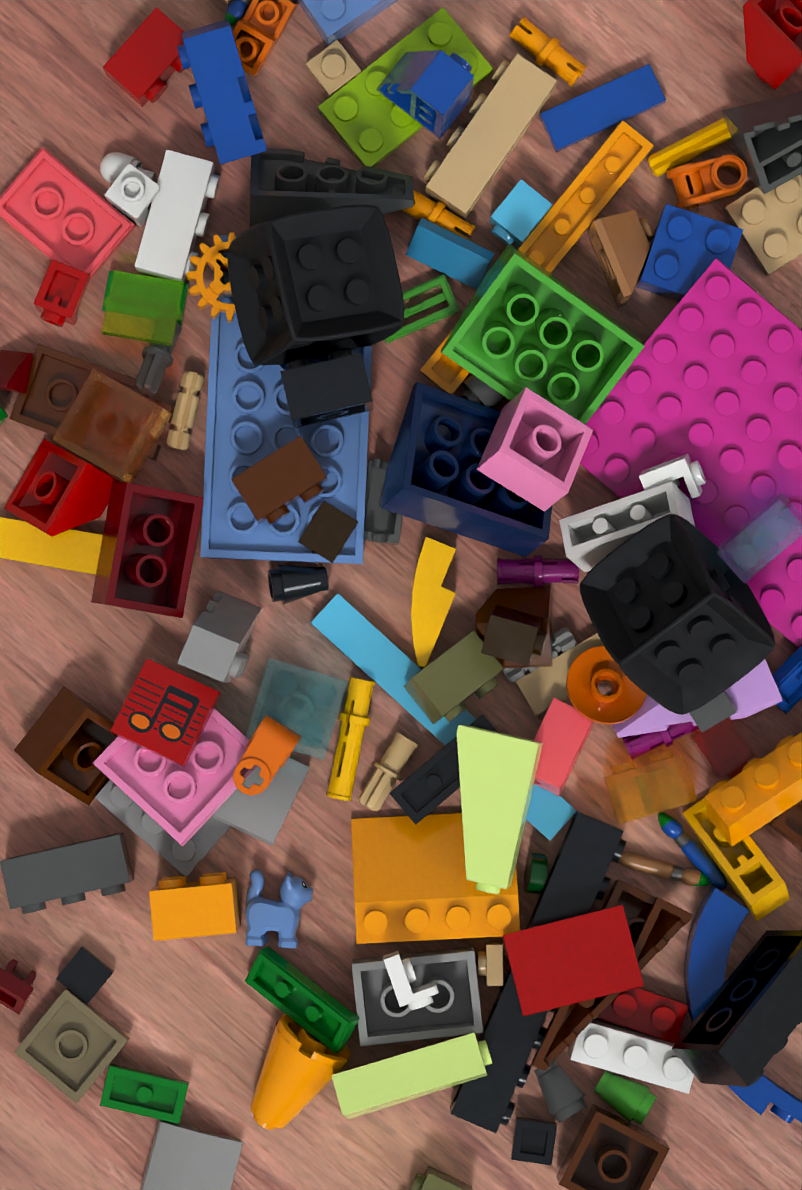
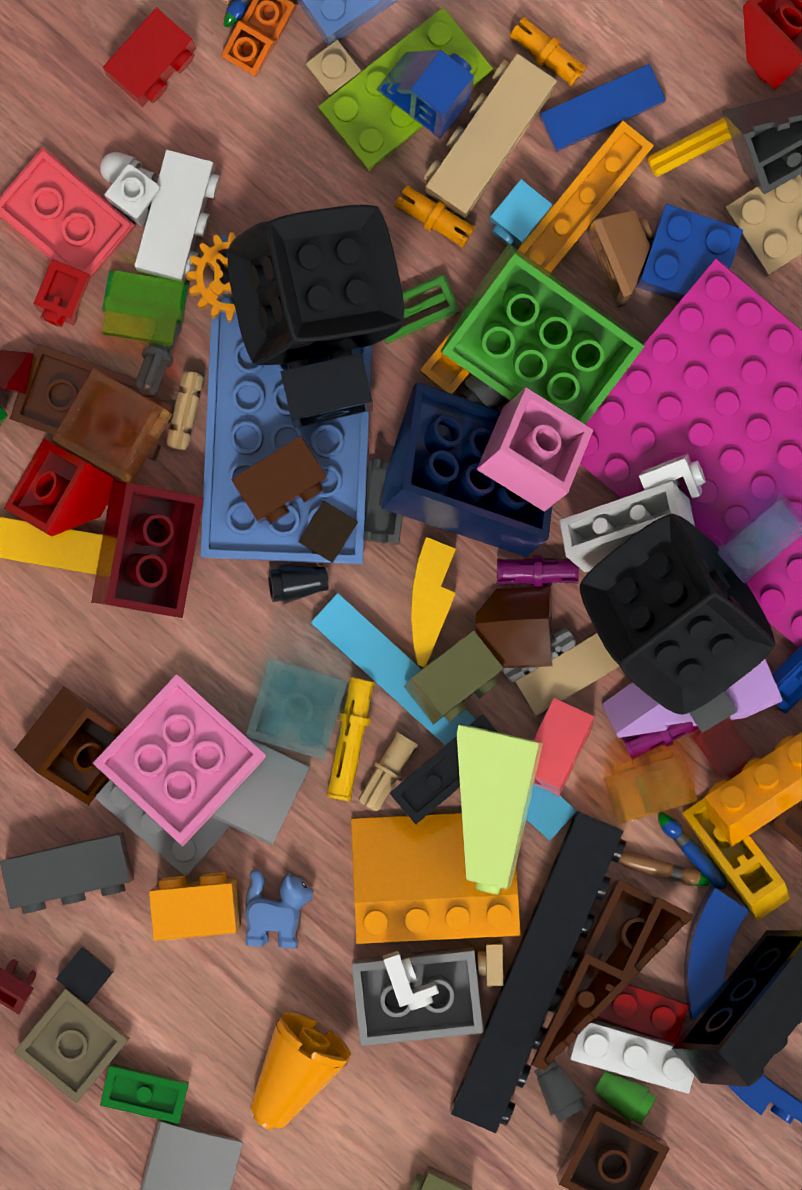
red tile [110,658,221,767] -> none
blue wedge [177,19,267,165] -> none
light grey wedge [177,590,262,683] -> none
orange piece [233,714,301,795] -> none
green tile [245,946,360,1054] -> none
dark grey wedge [250,148,414,227] -> none
yellowish green slope [331,1032,493,1119] -> none
dark azure tile [405,218,495,290] -> none
dark brown brick [481,605,547,666] -> none
red tile [503,905,644,1017] -> none
black plate [511,1117,557,1165] -> none
dark green tile [524,852,548,894] -> none
orange dish [566,646,647,724] -> none
orange piece [666,154,747,211] -> none

